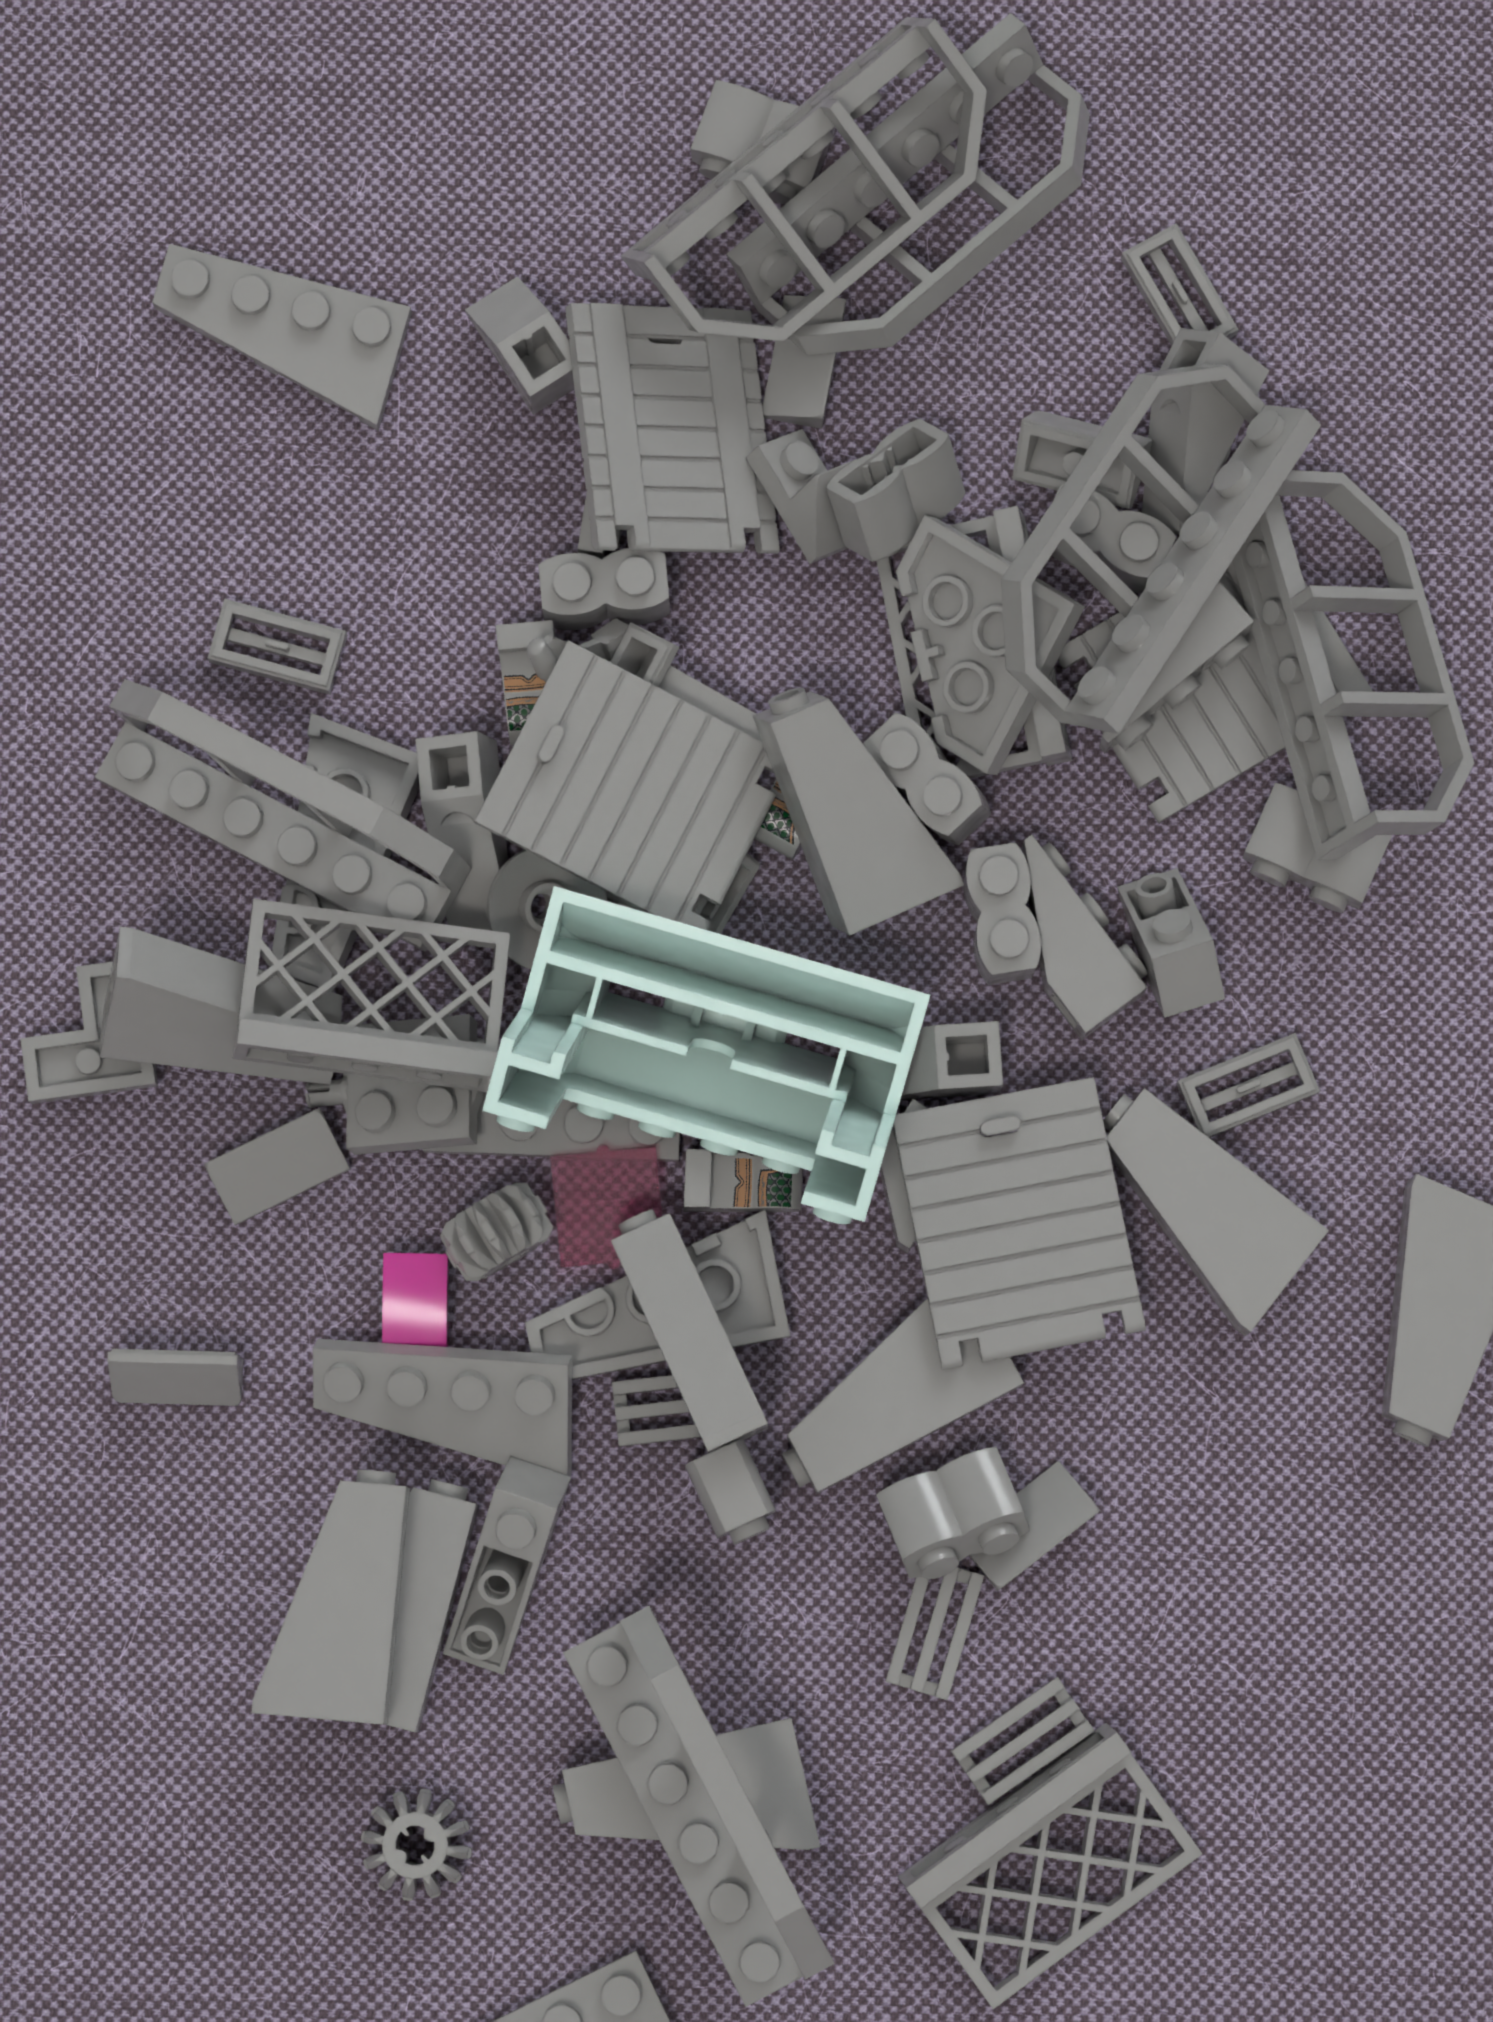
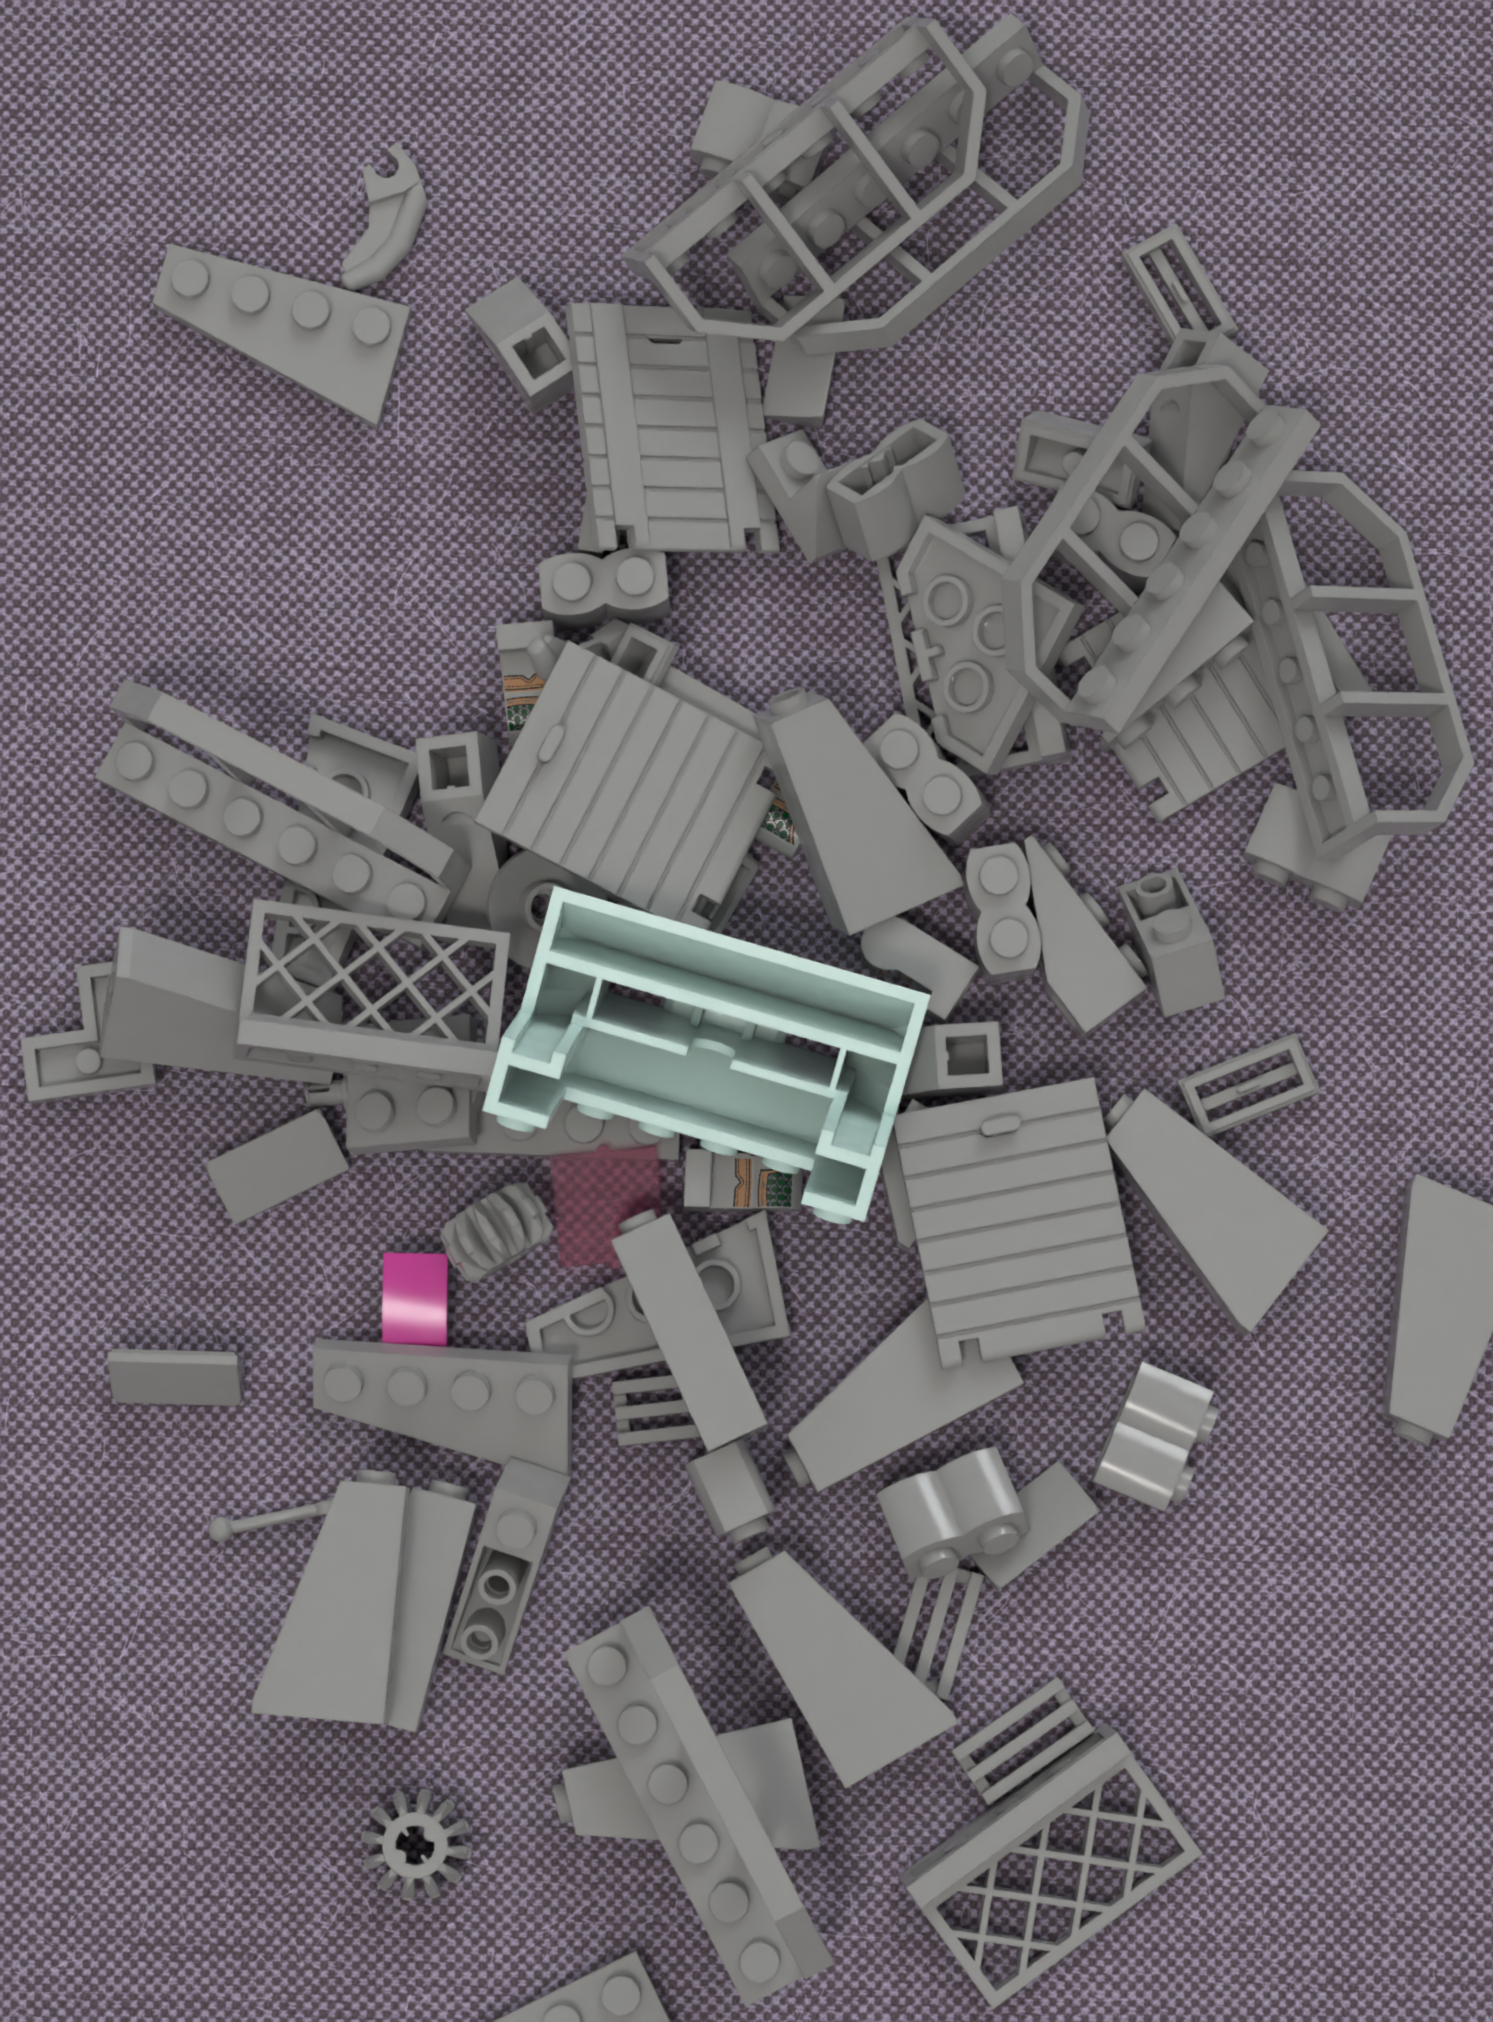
light grey tile [207,599,348,695] -> none
none -> light grey hinge [209,1499,333,1542]
none -> light grey piece [340,142,428,291]
none -> light grey slope [728,1546,959,1789]
none -> light grey leg [861,916,979,1025]
none -> light grey brick [1090,1361,1219,1511]

